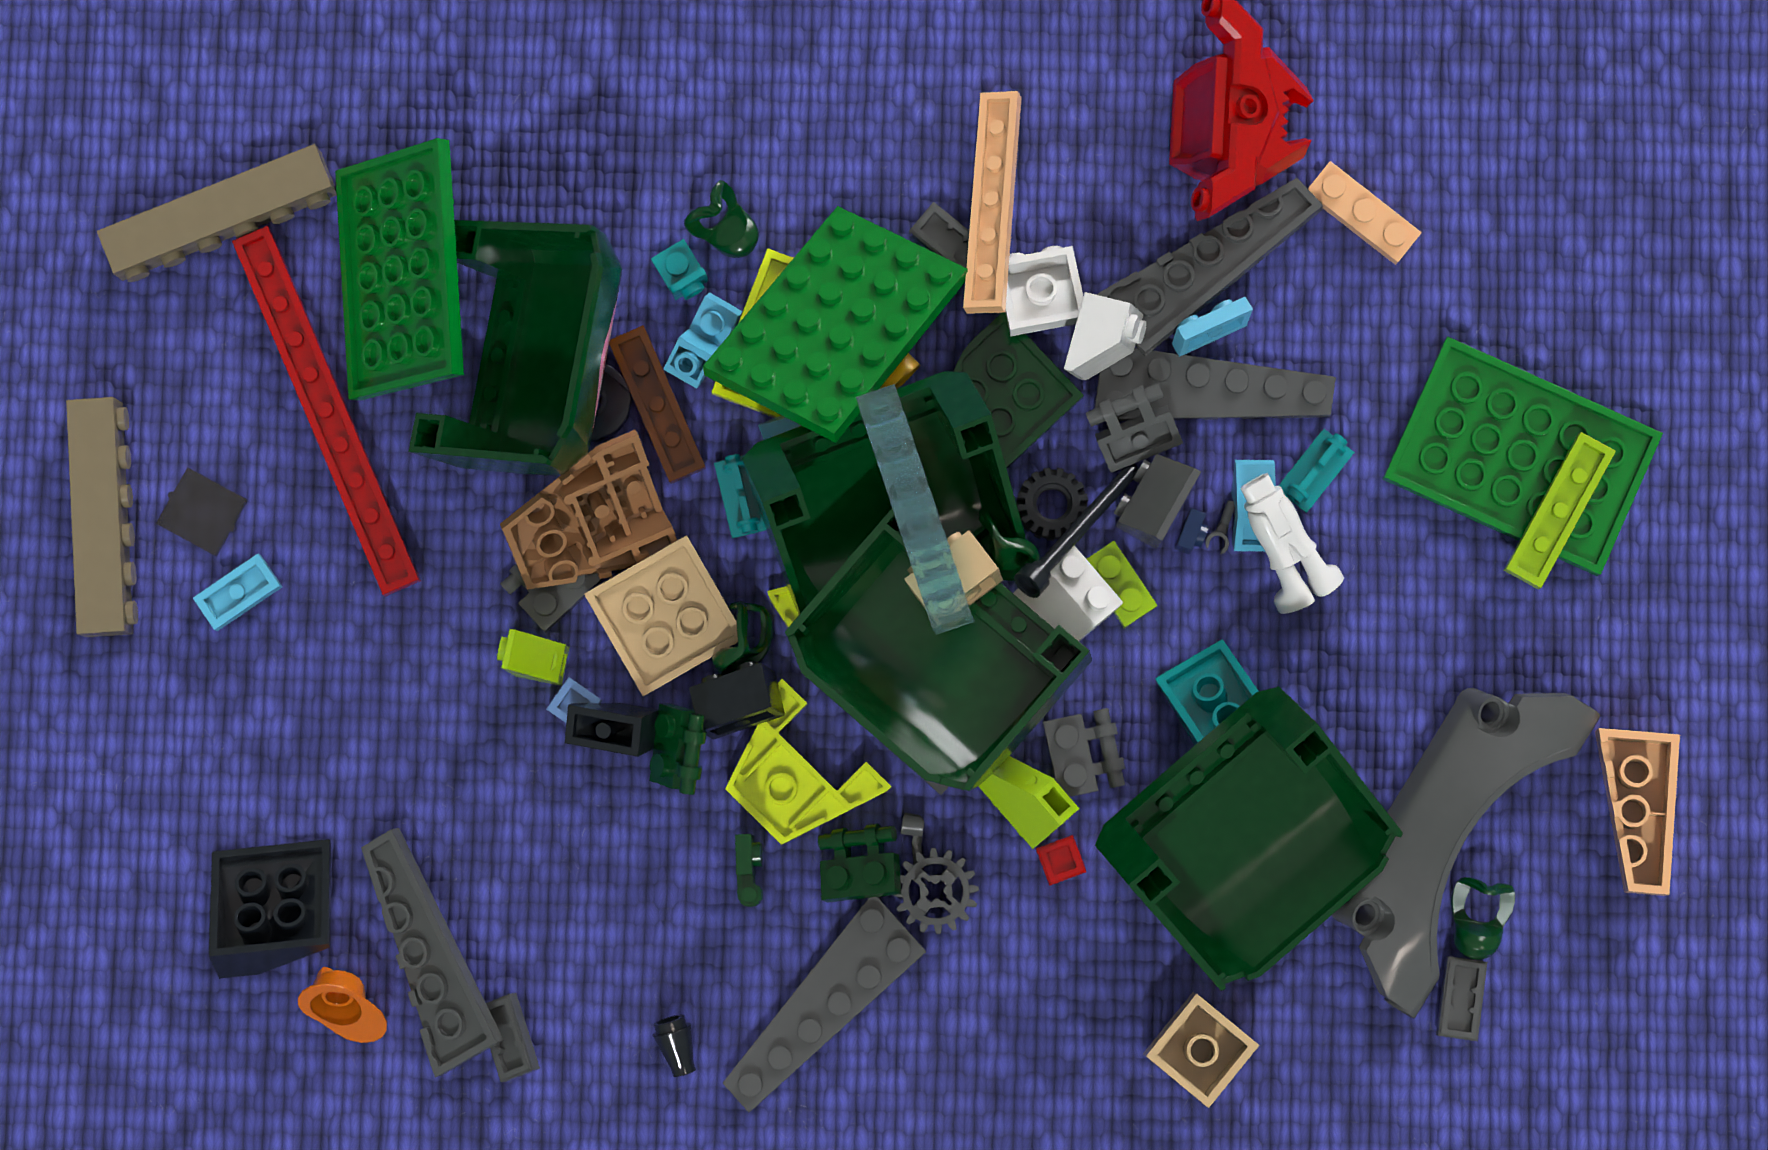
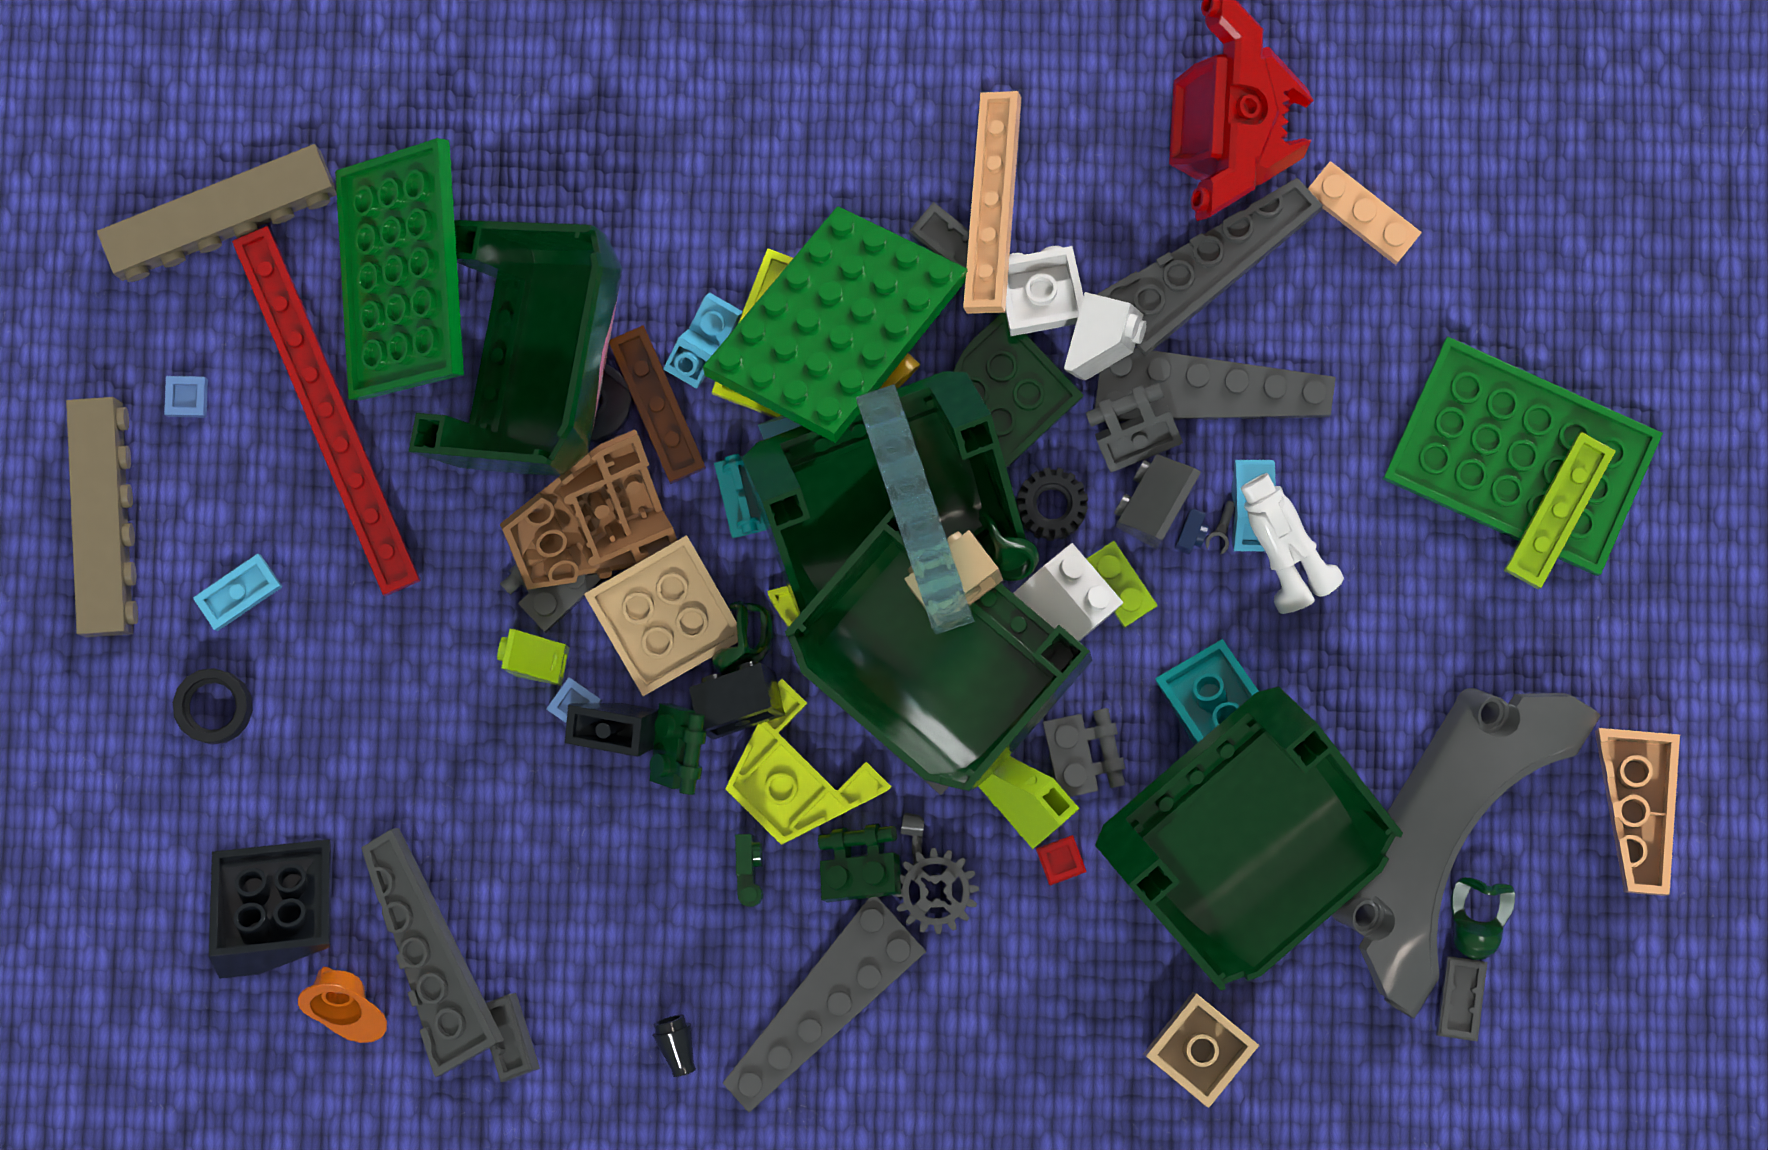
clear smoke piece [156,467,248,556] -> none
teal bracket [651,239,709,301] -> none
dark green piece [684,180,759,258] -> none
black piece [1014,464,1139,598] -> none
medium azure plate [1172,297,1253,357] -> none
teal hinge [1278,429,1355,513] -> none
none -> medium blue plate [164,376,208,418]
none -> black tyre [172,668,253,744]

